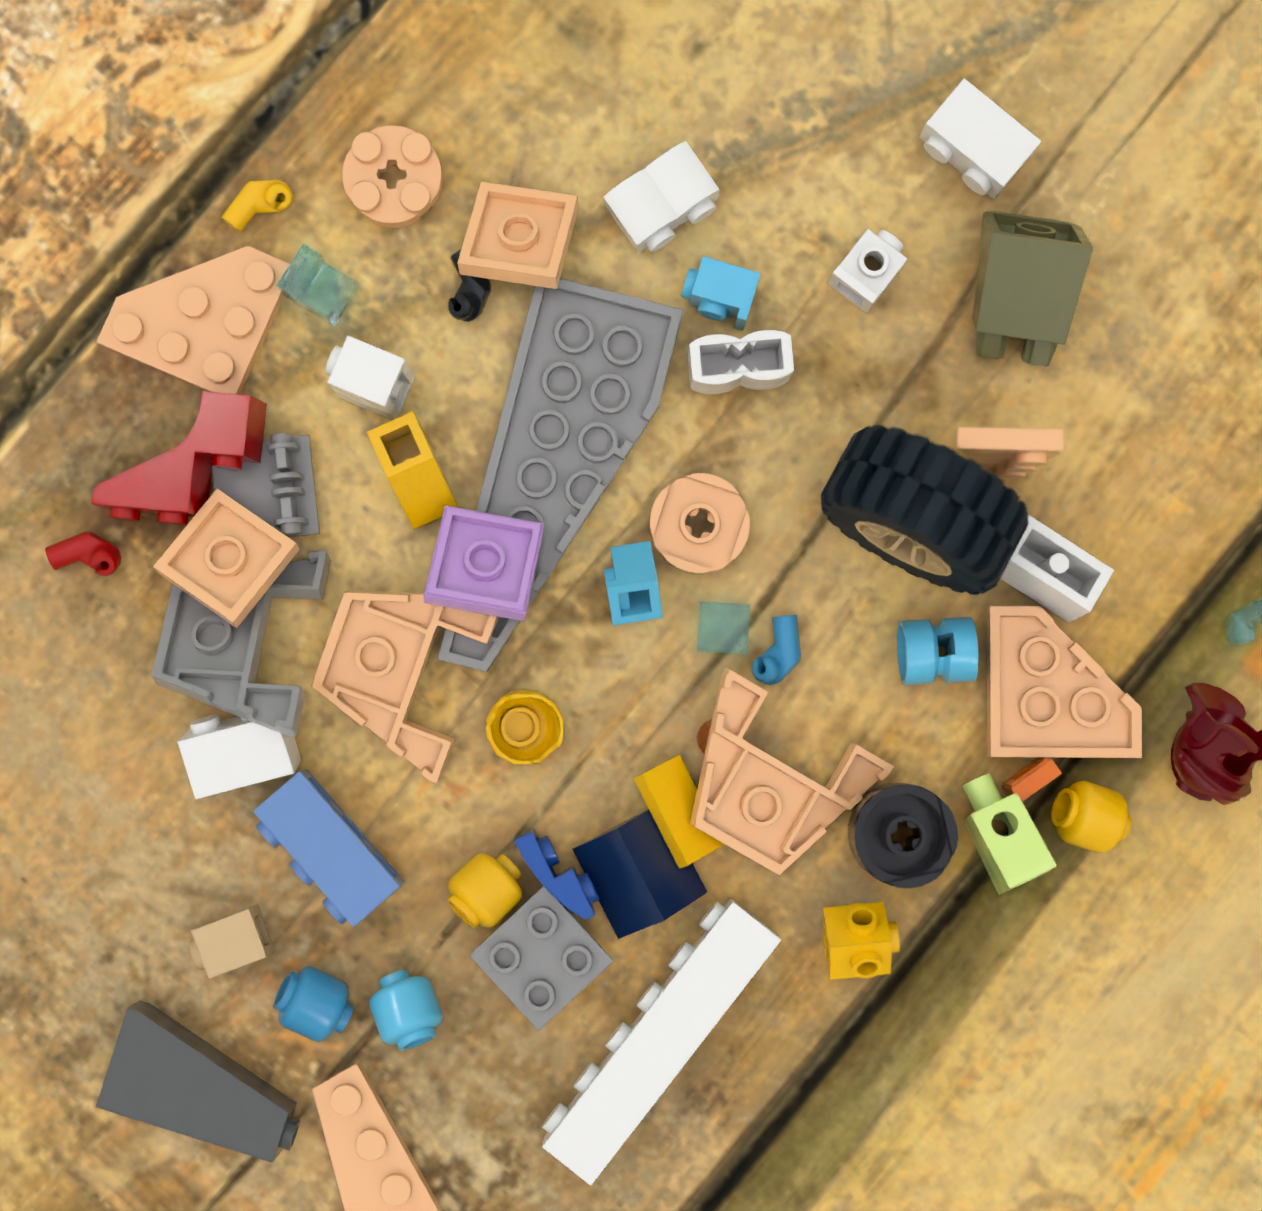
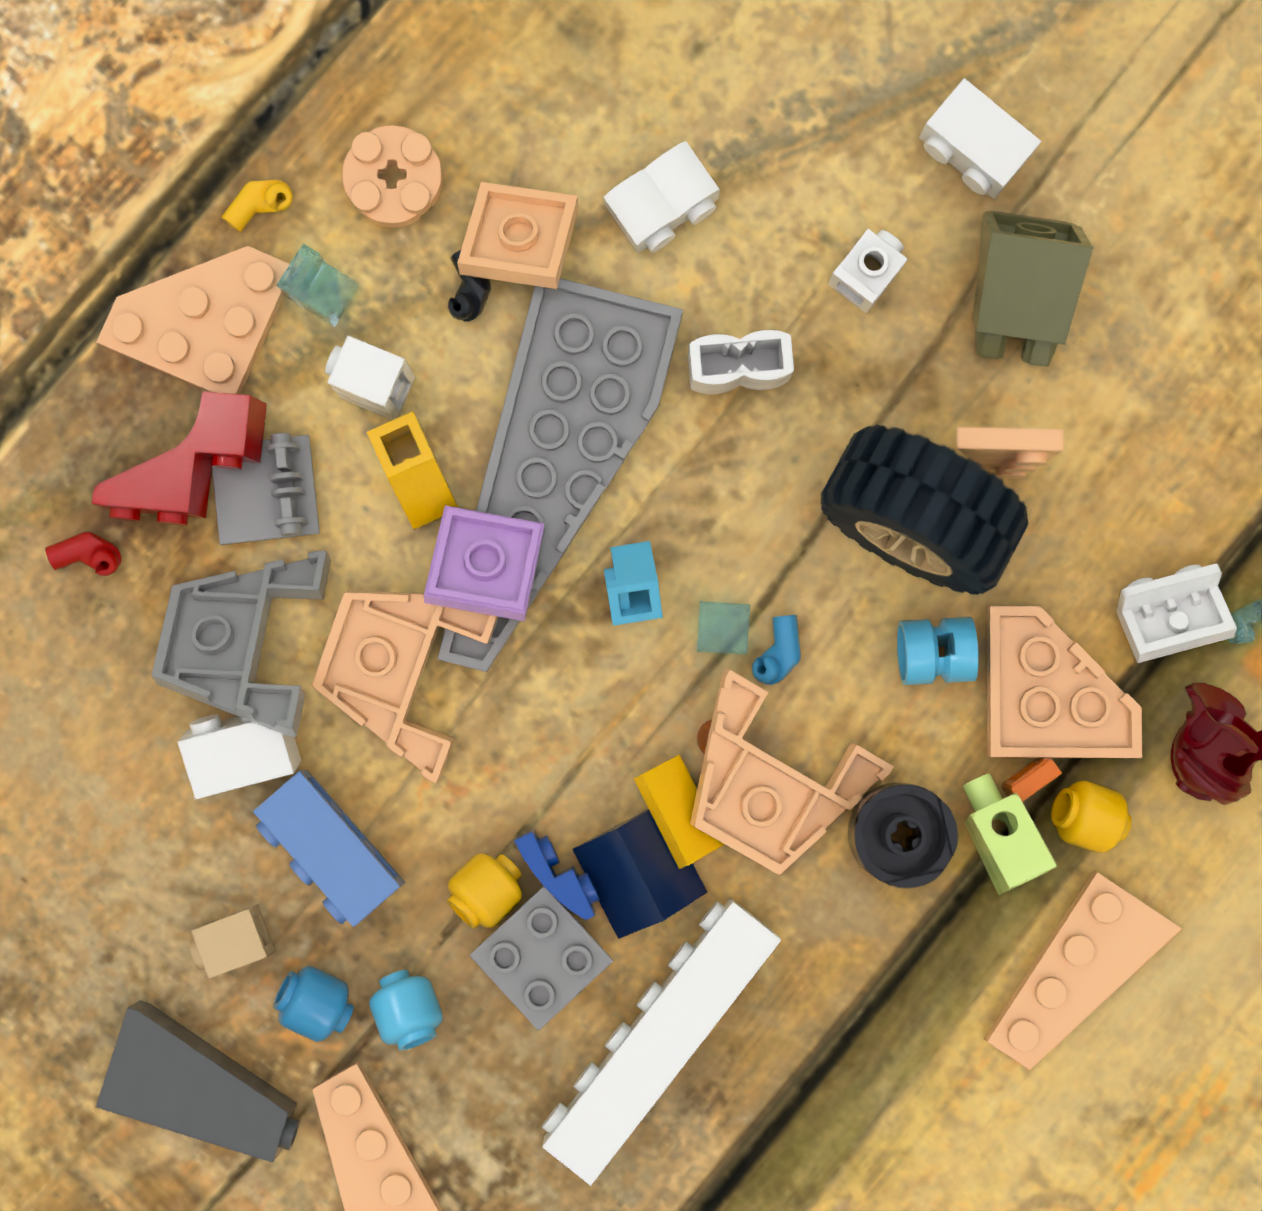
light nougat plate [153,489,300,628] -> none
yellow hair [485,689,564,765] -> none
light nougat plate [650,473,750,574] -> none
medium azure brick [681,256,761,330] -> none
yellow brick [823,902,900,980] -> none
white brick [1000,515,1114,623] -> none
none -> light nougat wing [984,871,1182,1070]
none -> white bracket [1116,564,1237,663]

